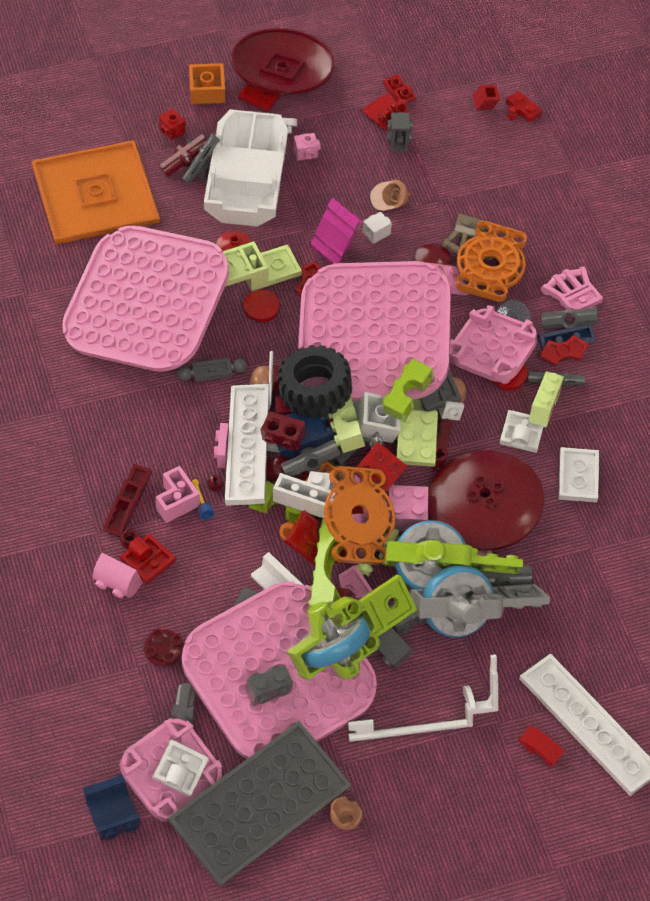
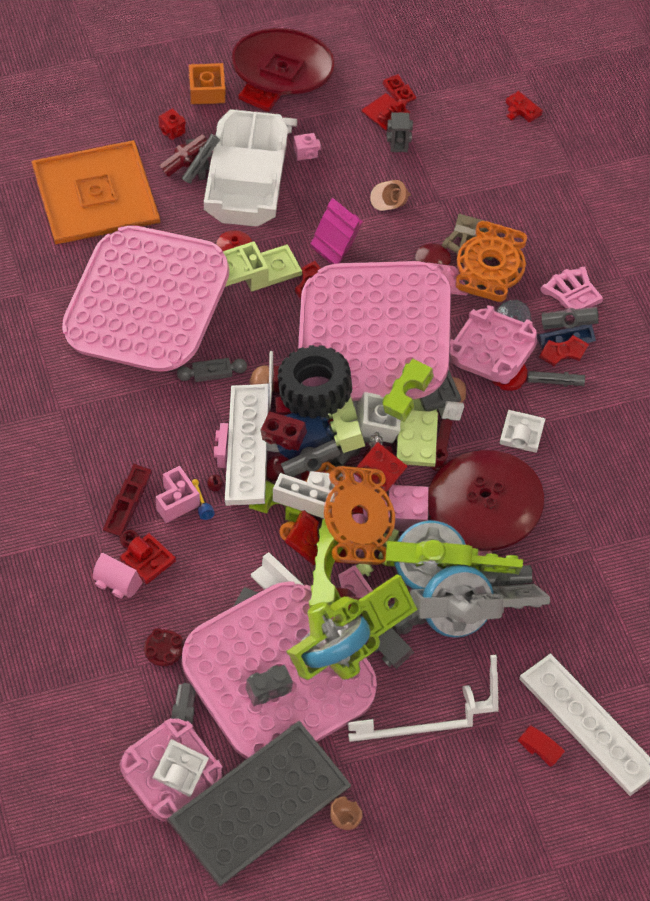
dark blue panel [83,774,141,840] -> none
red tile [243,290,280,323] -> none
white brick [363,212,392,244] -> none
red brick [473,85,500,110] -> none
yellowish green arch [528,371,564,427] -> none
white plate [559,447,599,503] -> none

